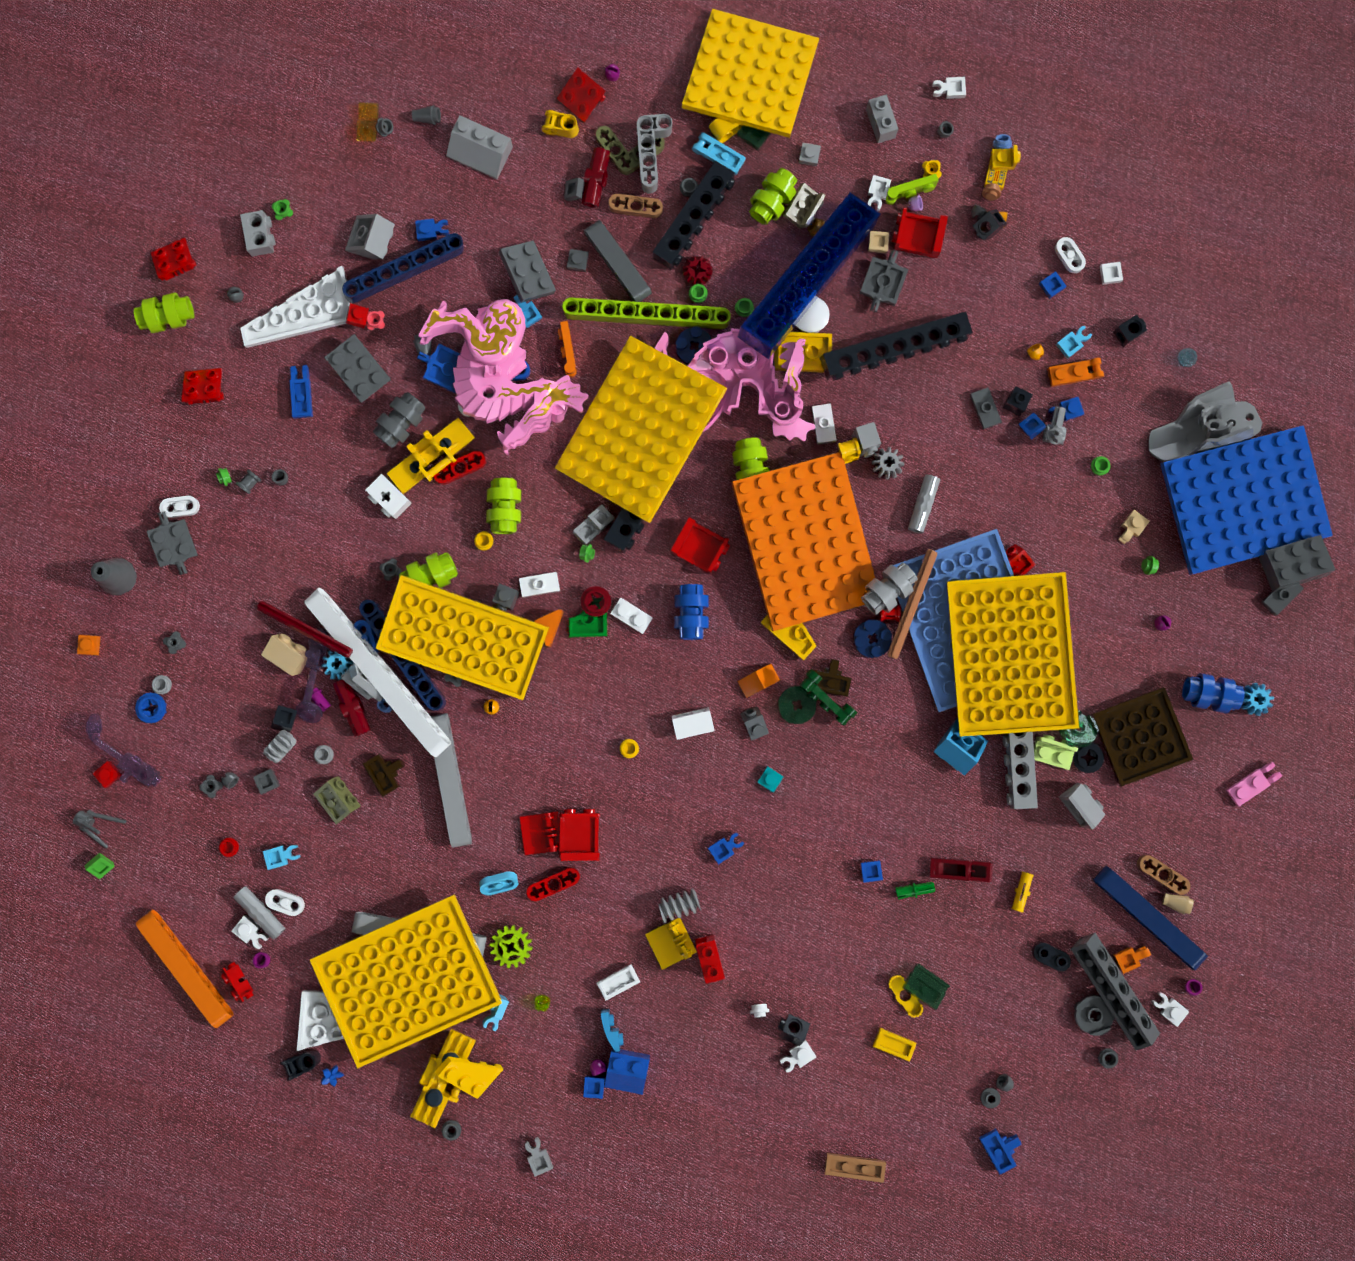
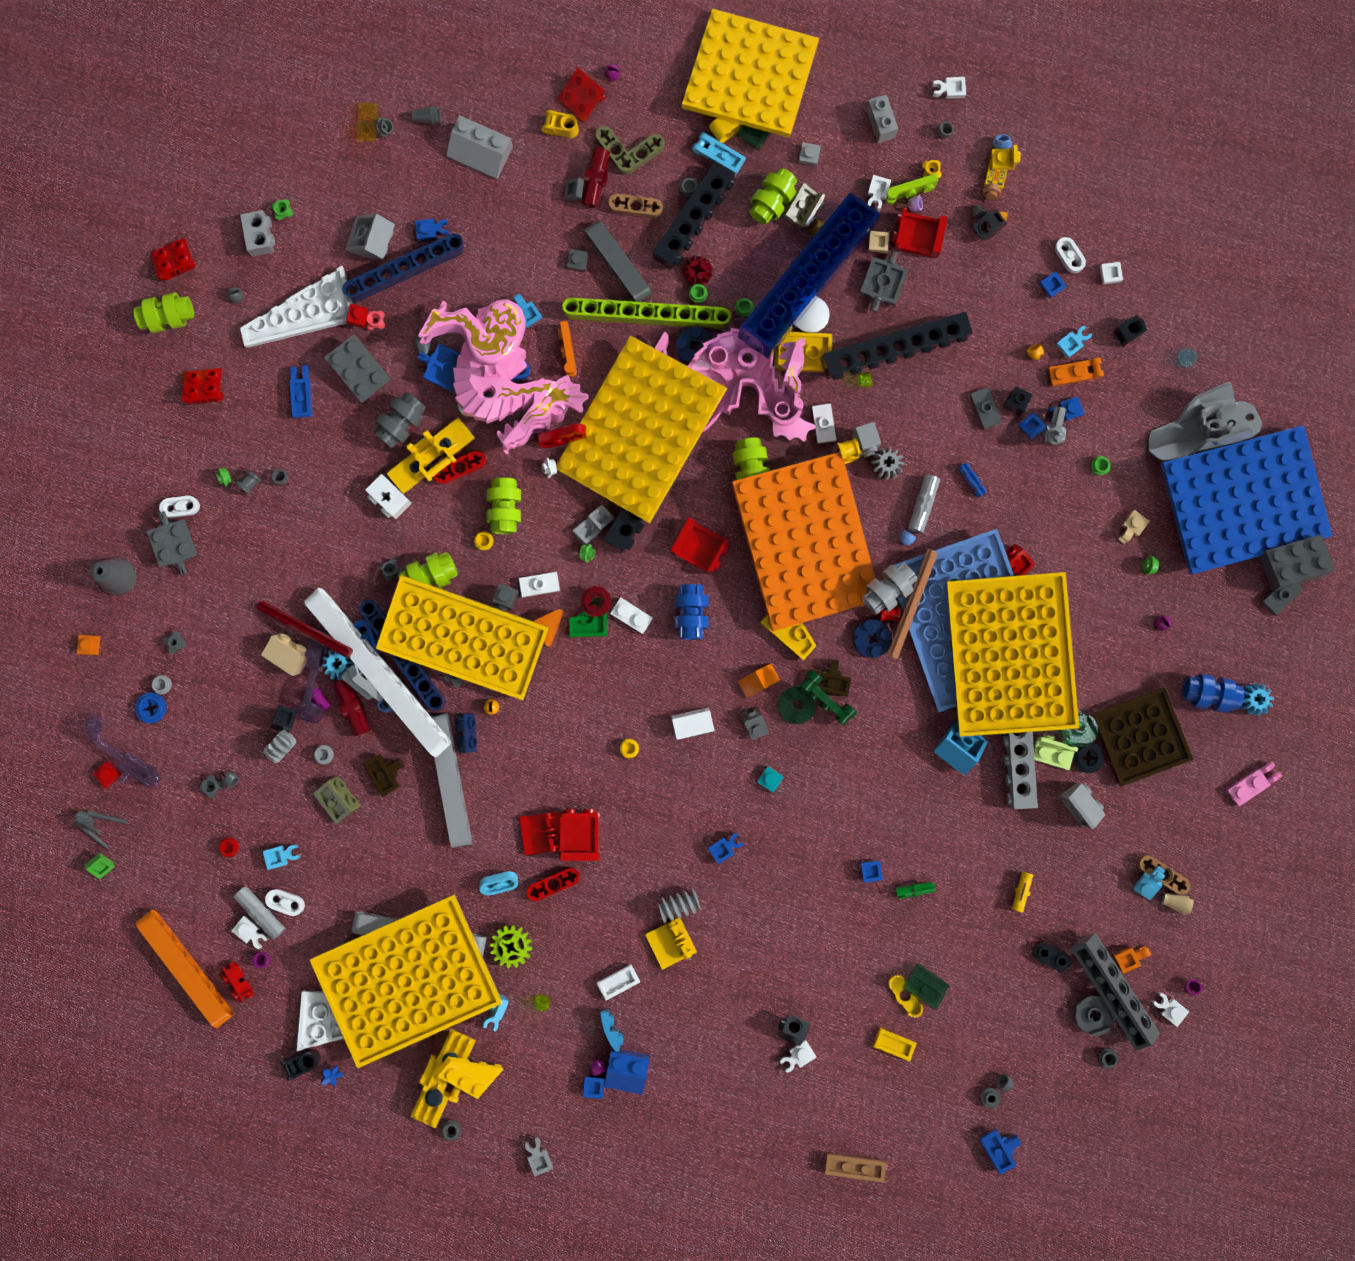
dark grey plate [253,769,280,795] -> none
dark grey plate [499,240,556,303] -> none
light grey beam [637,114,672,194] -> none
red panel [695,934,725,984] -> none
white plate [750,1004,769,1018] -> none
dark red slope [930,858,993,882] -> none
dark blue beam [1093,865,1208,971] -> none
none -> dark blue hinge [456,714,478,753]
none -> red beam [538,424,586,448]
none -> white plate [542,457,557,478]
none -> clear neon green hinge [858,372,873,388]
none -> medium blue hinge [900,529,916,545]
none -> blue axle [958,462,987,497]
none -> medium azure plate [1133,866,1165,900]

